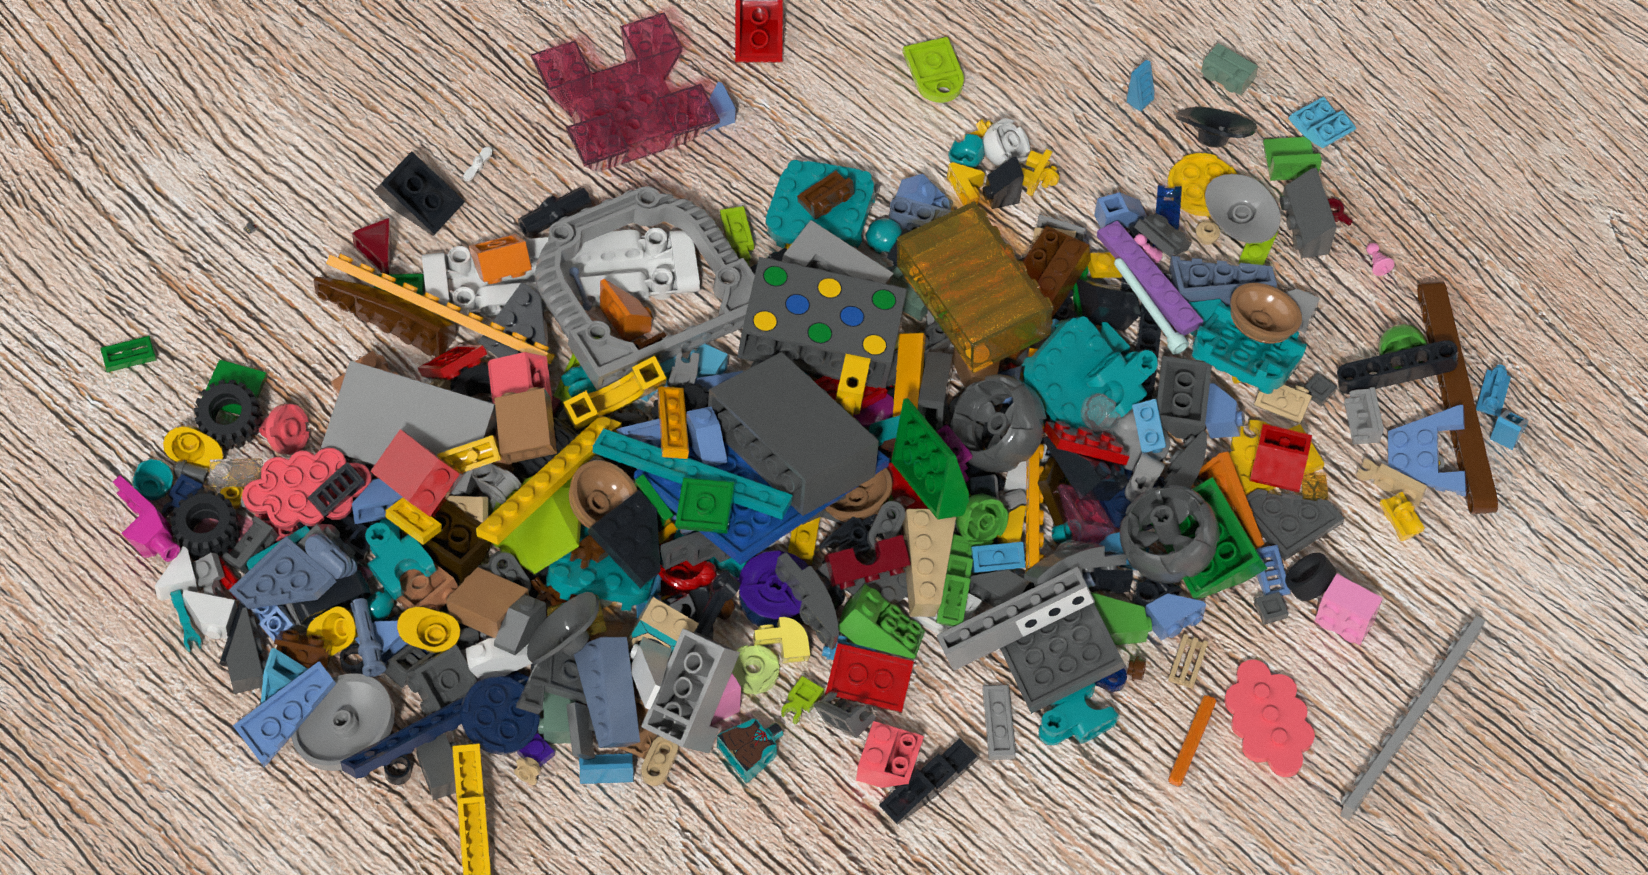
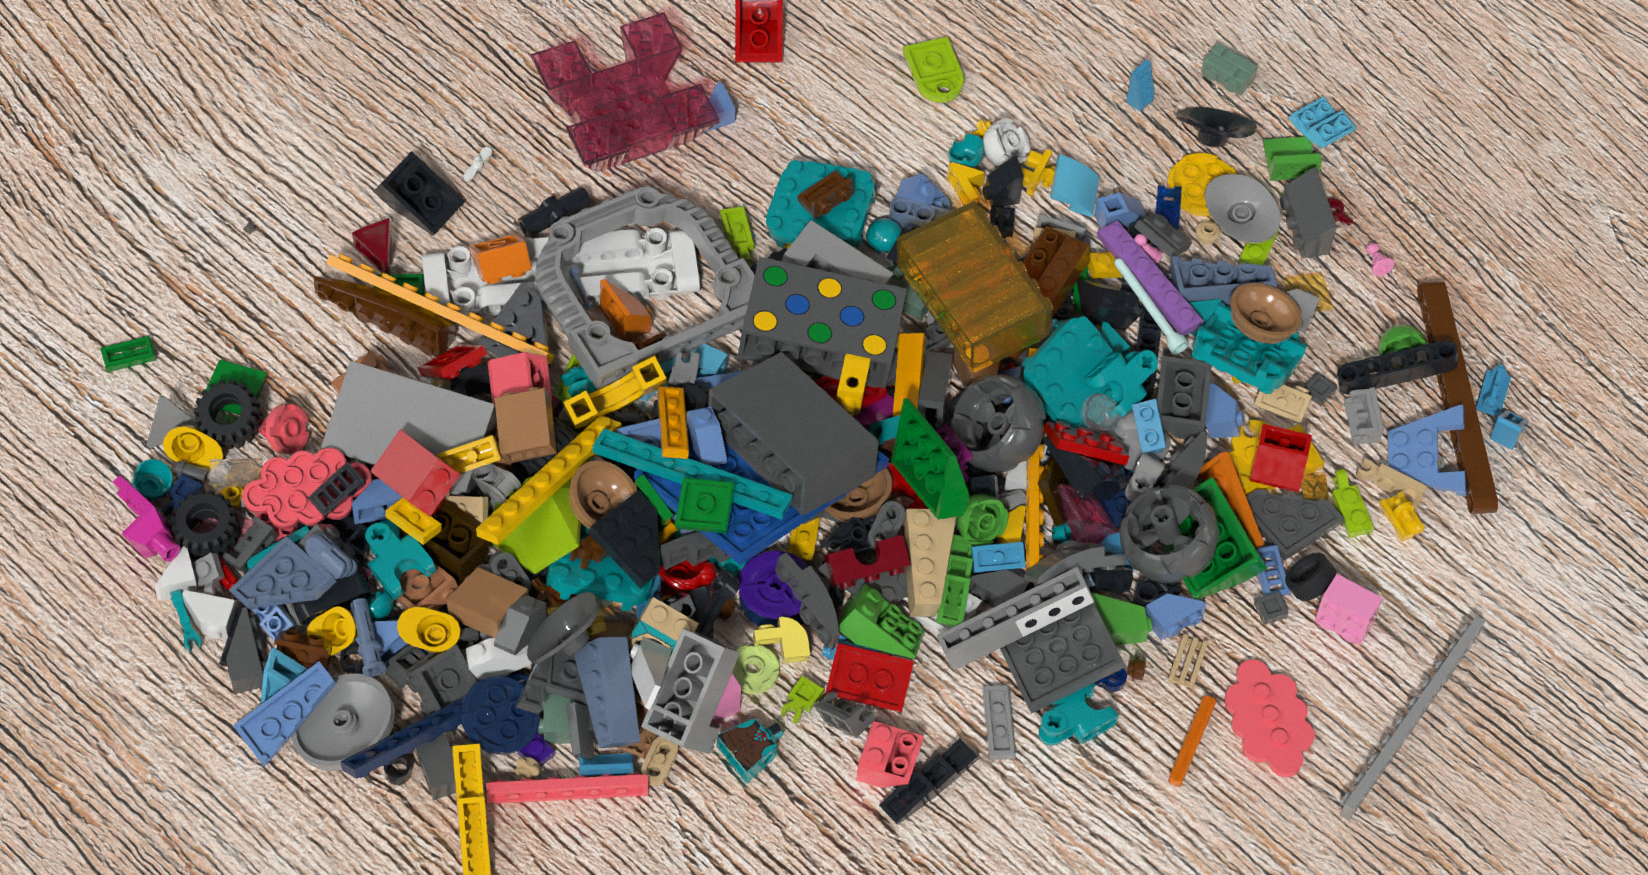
none -> light grey piece [147,396,199,448]
none -> coral plate [486,773,648,804]
none -> black plate [988,205,1015,249]
none -> medium azure slope [1050,154,1100,218]
none -> clear yellow piece [1283,273,1333,313]
none -> lime plate [1331,469,1374,538]

